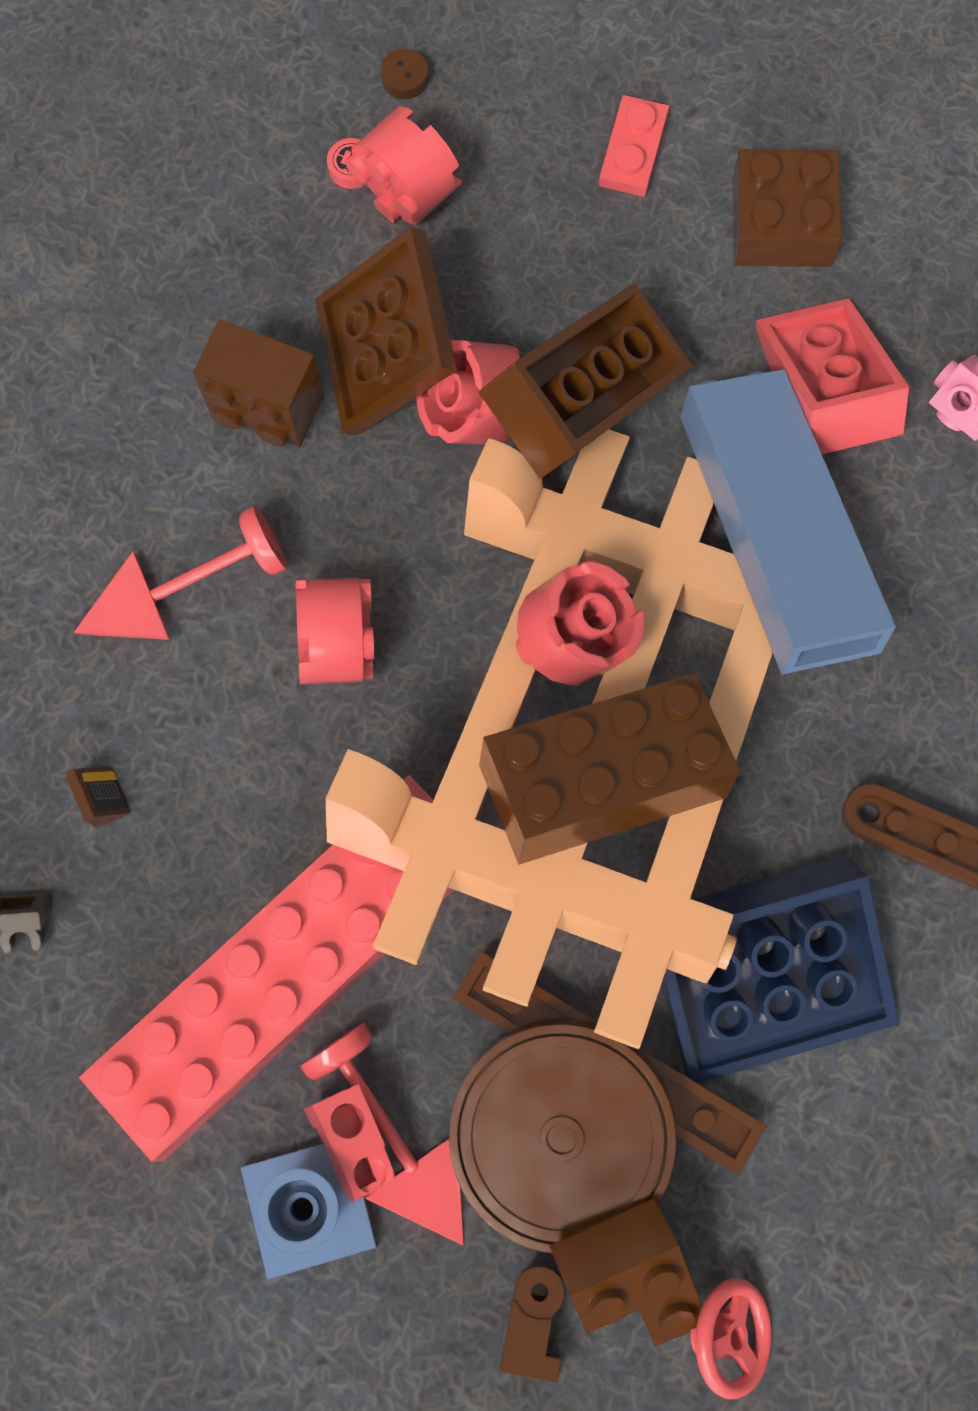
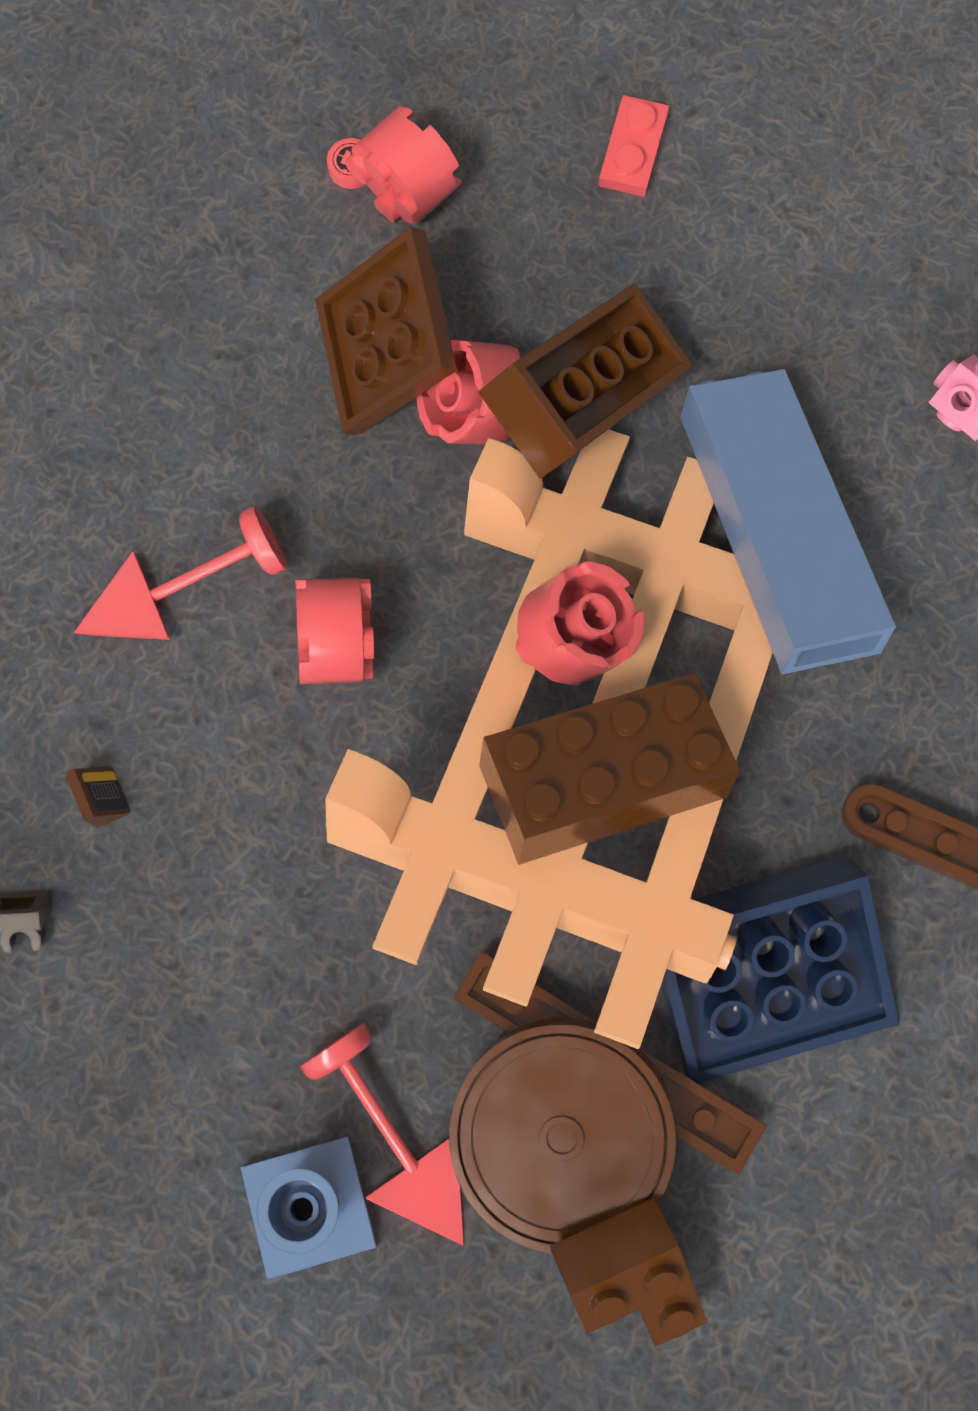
coral brick [79,775,454,1162] -> none
reddish brown brick [193,319,324,447] -> none
coral leg [304,1084,395,1202] -> none
reddish brown tile [381,48,429,99] -> none
reddish brown leg [500,1265,564,1383] -> none
coral piece [690,1278,772,1399] -> none
reddish brown brick [732,149,842,267] -> none
coral slope [756,298,909,454] -> none

